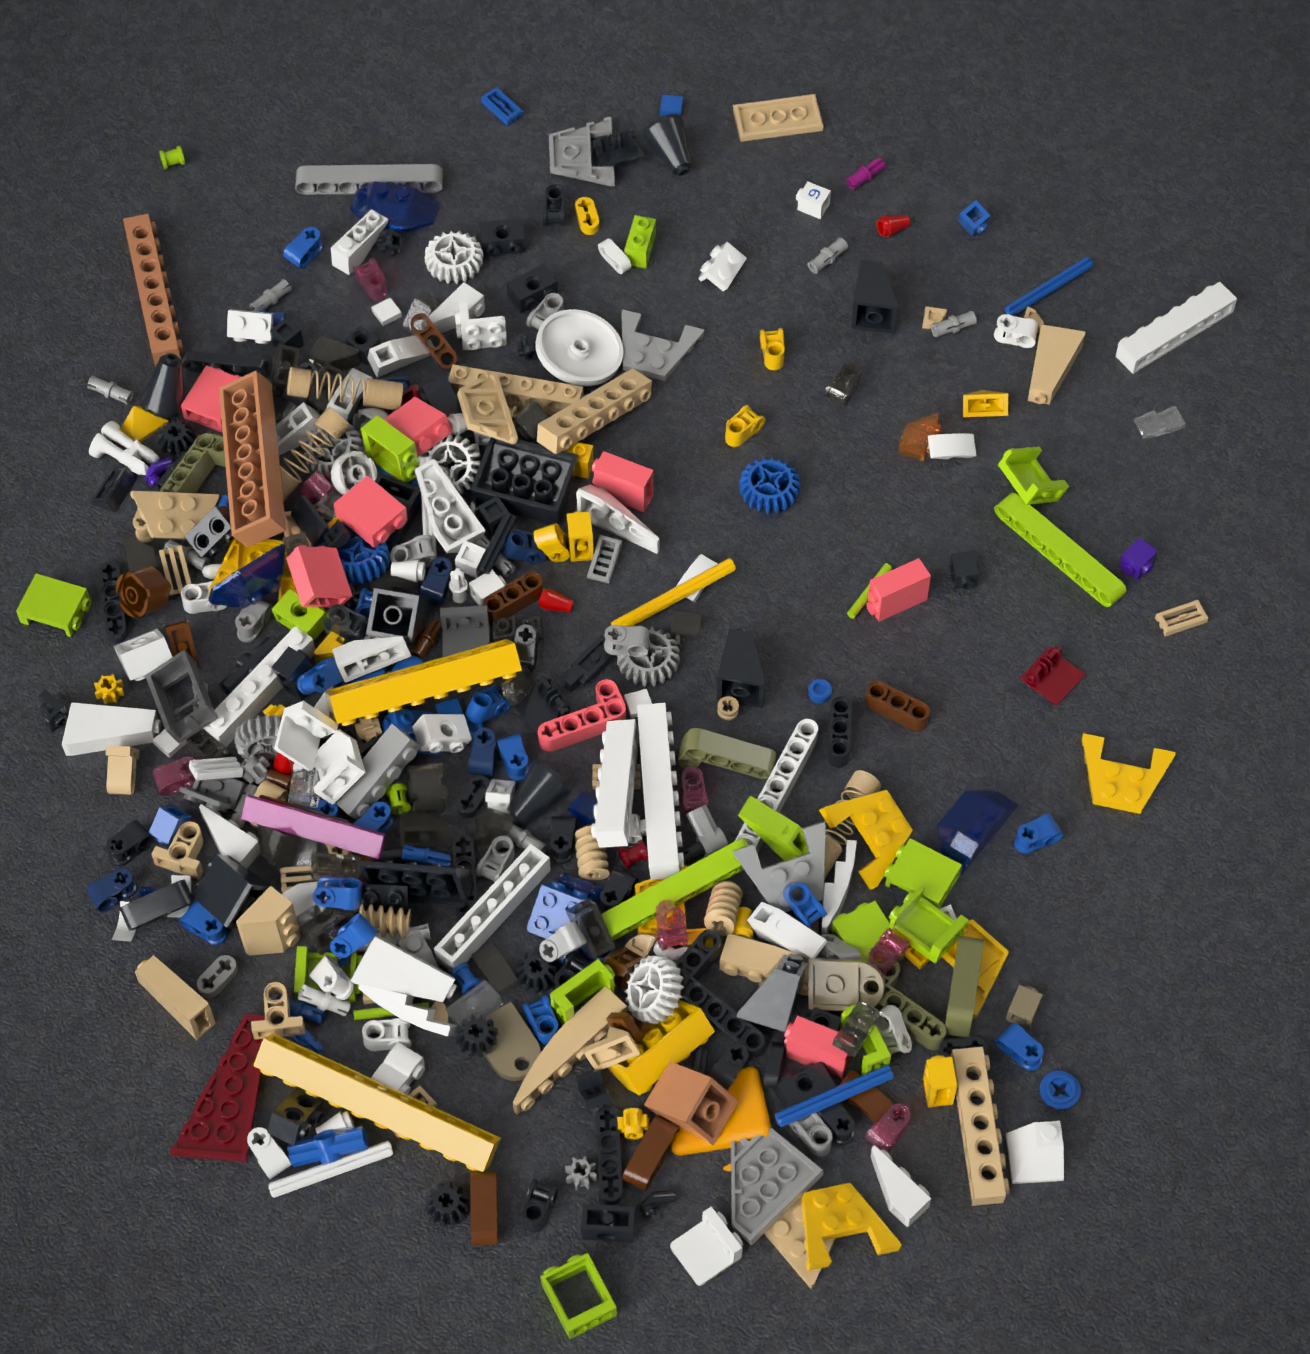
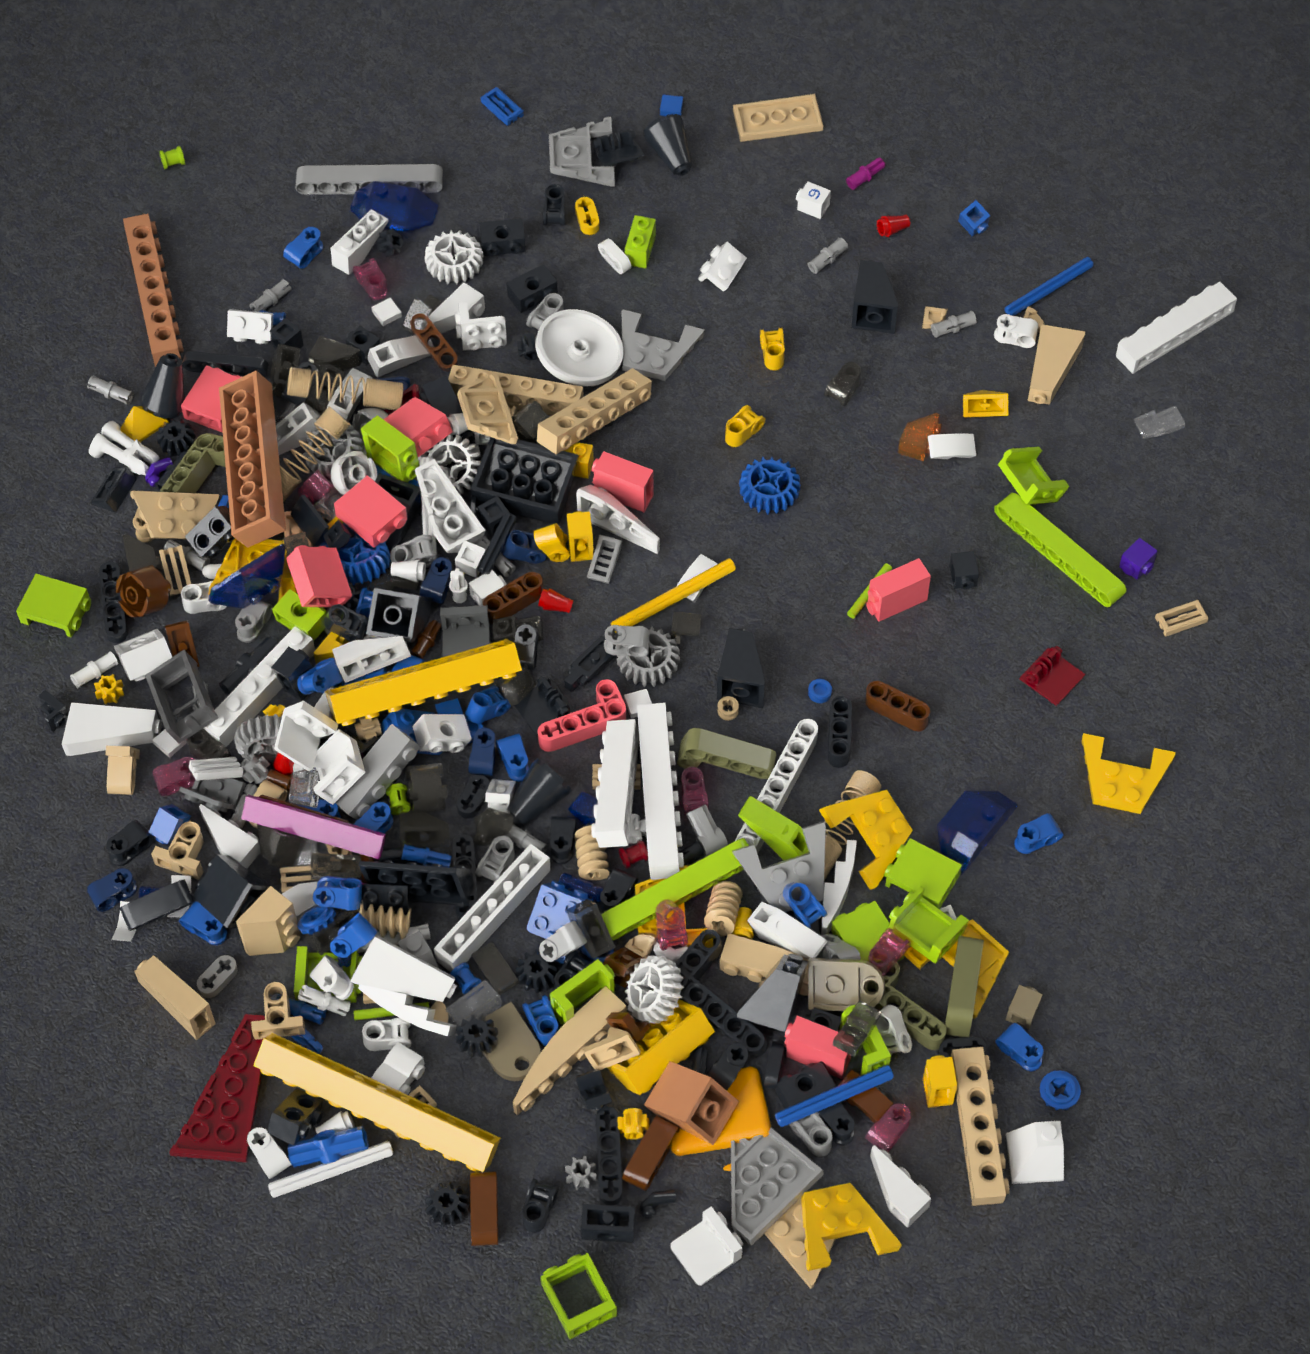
none -> white pin [70,651,118,688]
none -> blue gear [297,906,336,935]

